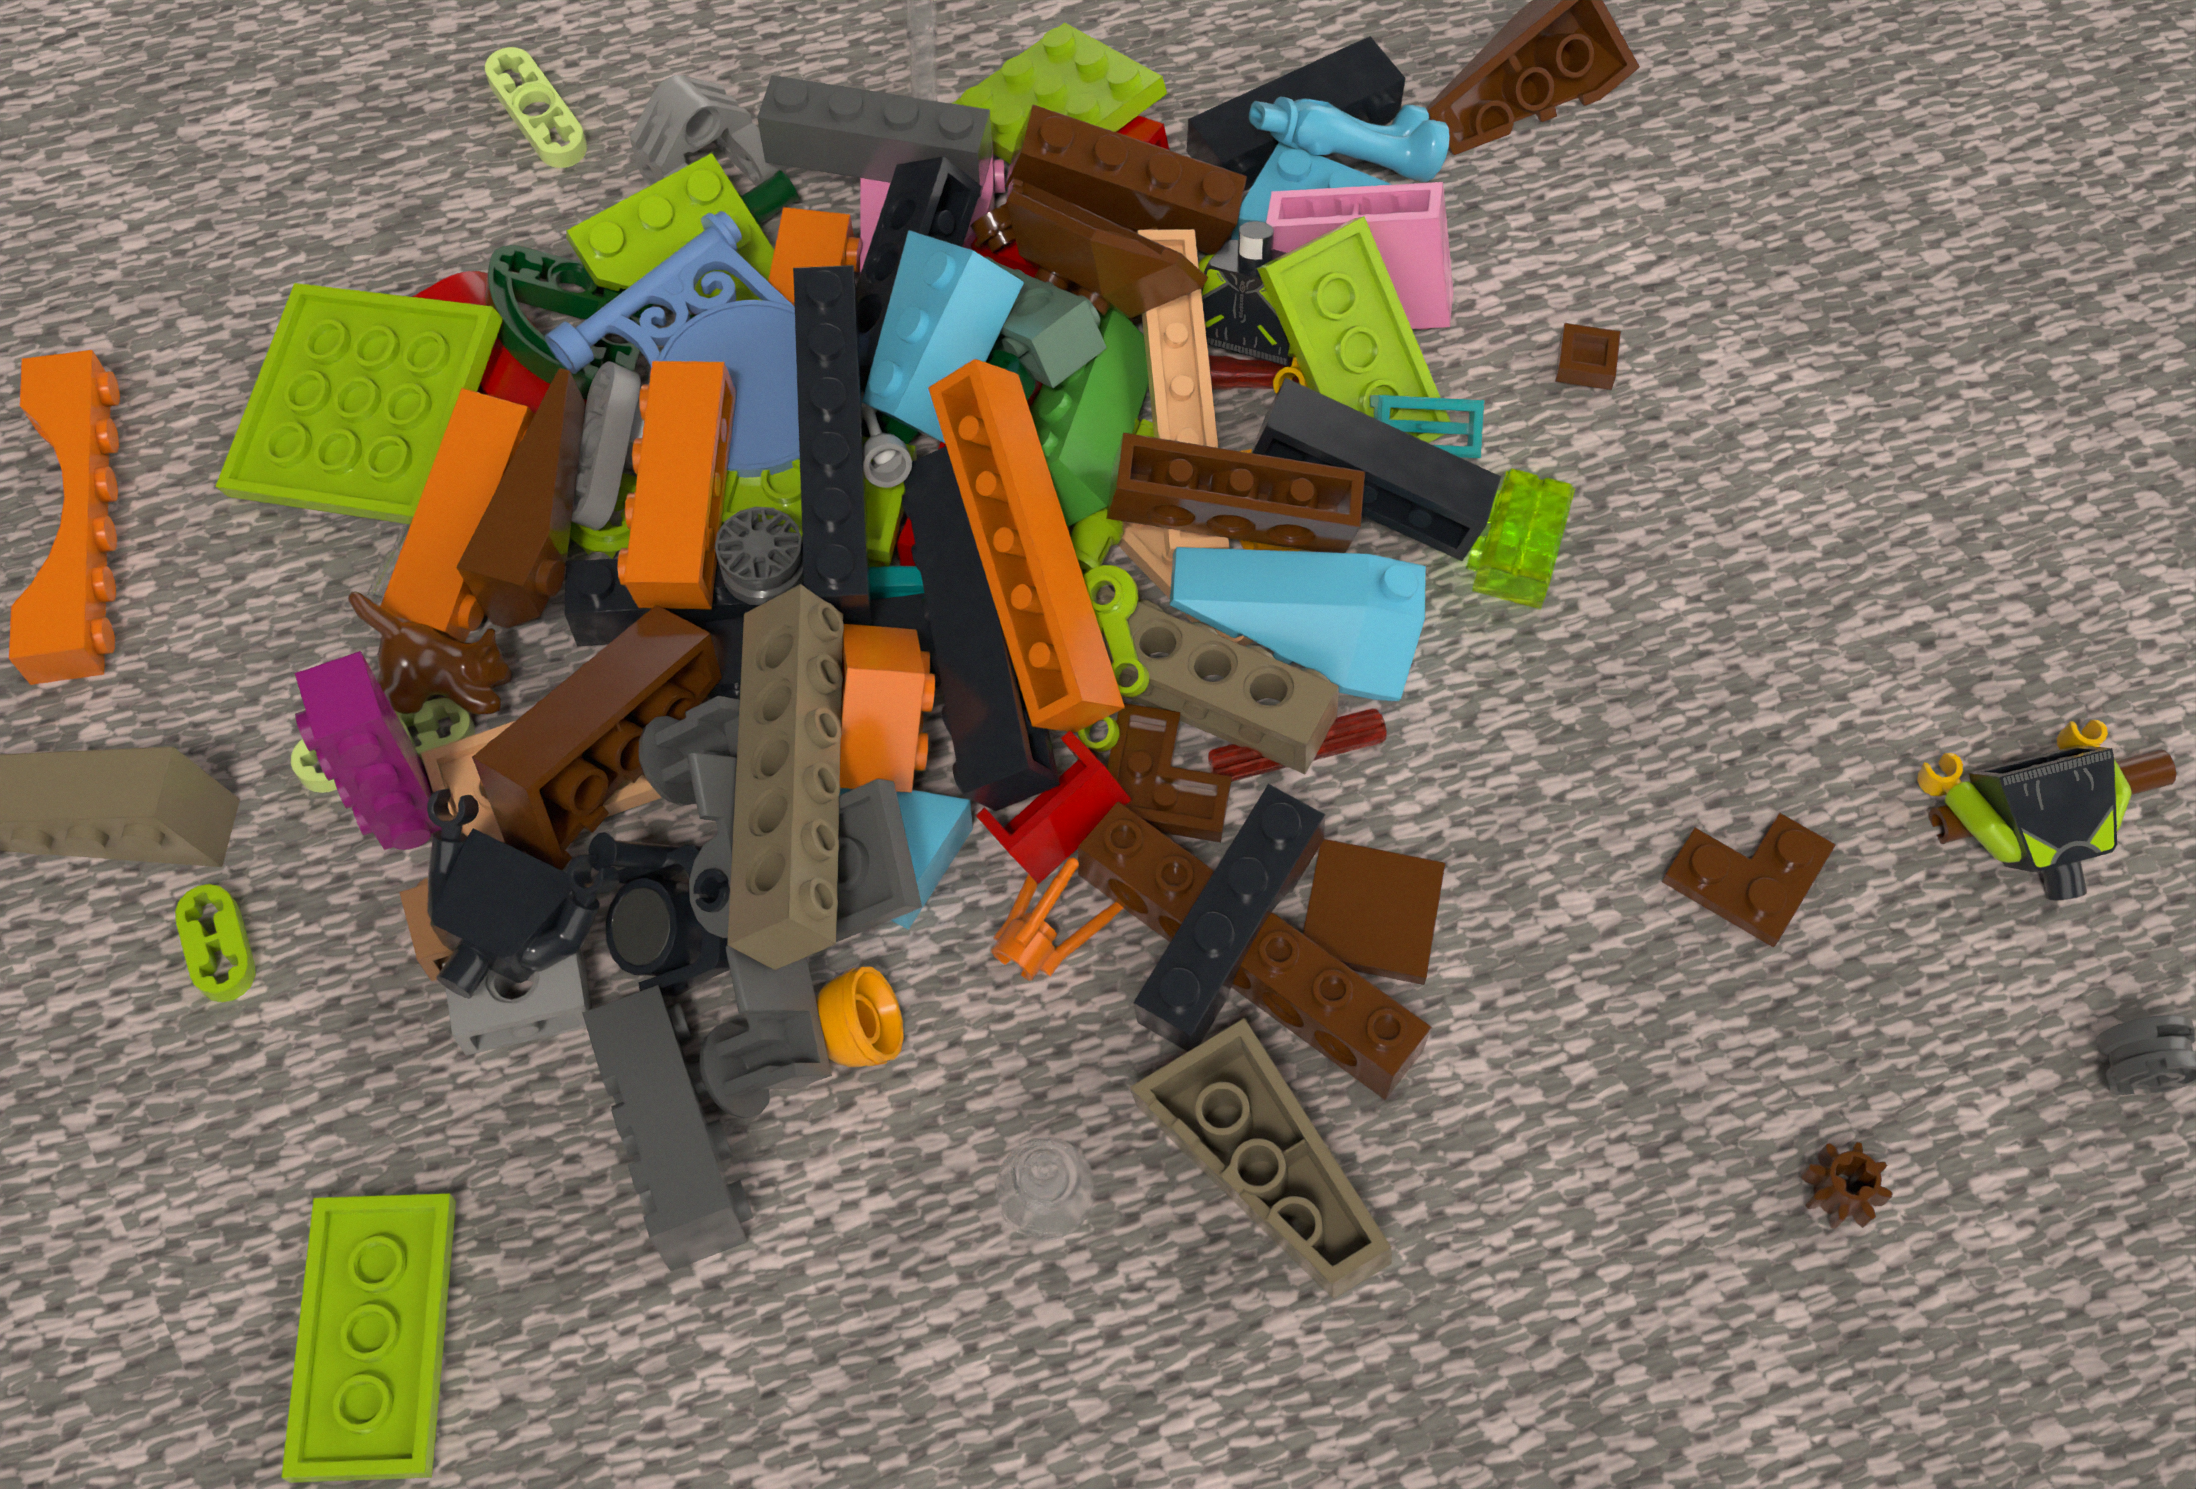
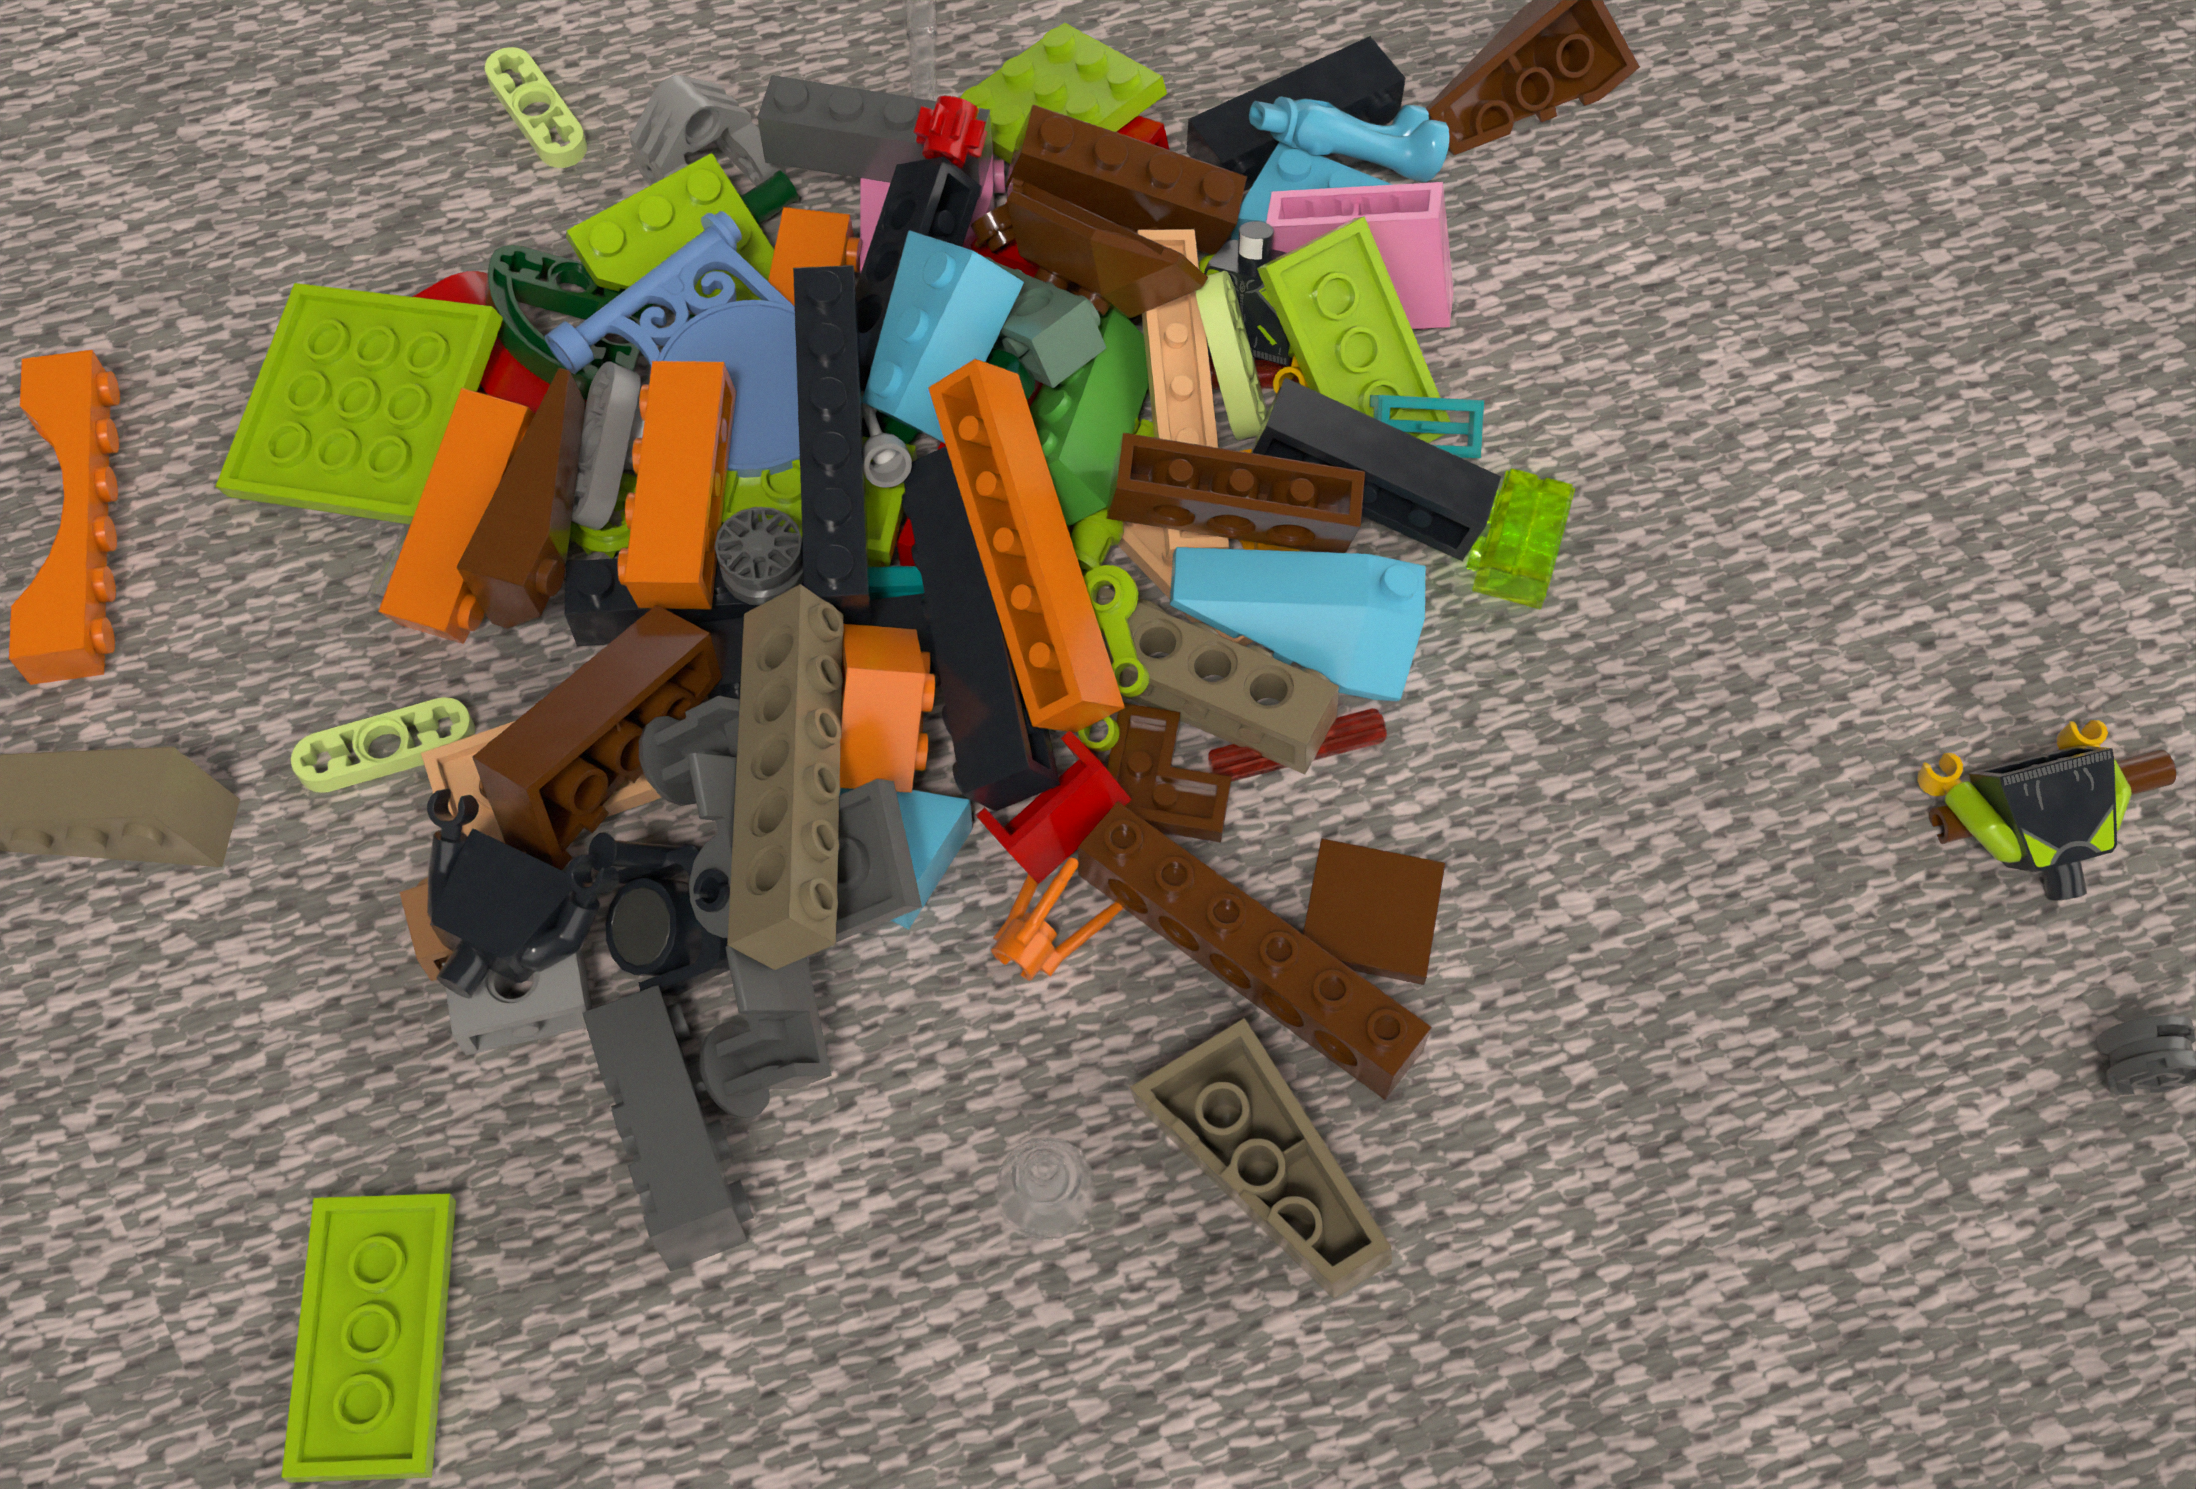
lime beam [175,884,256,1002] -> none
magenta brick [294,651,441,850] -> none
reddish brown animal [348,592,513,715] -> none
light orange helmet [815,967,904,1067] -> none
black arch [1133,783,1326,1052] -> none
reddish brown plate [1555,323,1621,390] -> none
reddish brown plate [1662,813,1836,948] -> none
reddish brown gear [1800,1142,1893,1229] -> none
none -> red gear [913,95,987,168]
none -> yellowish green beam [1196,271,1267,441]

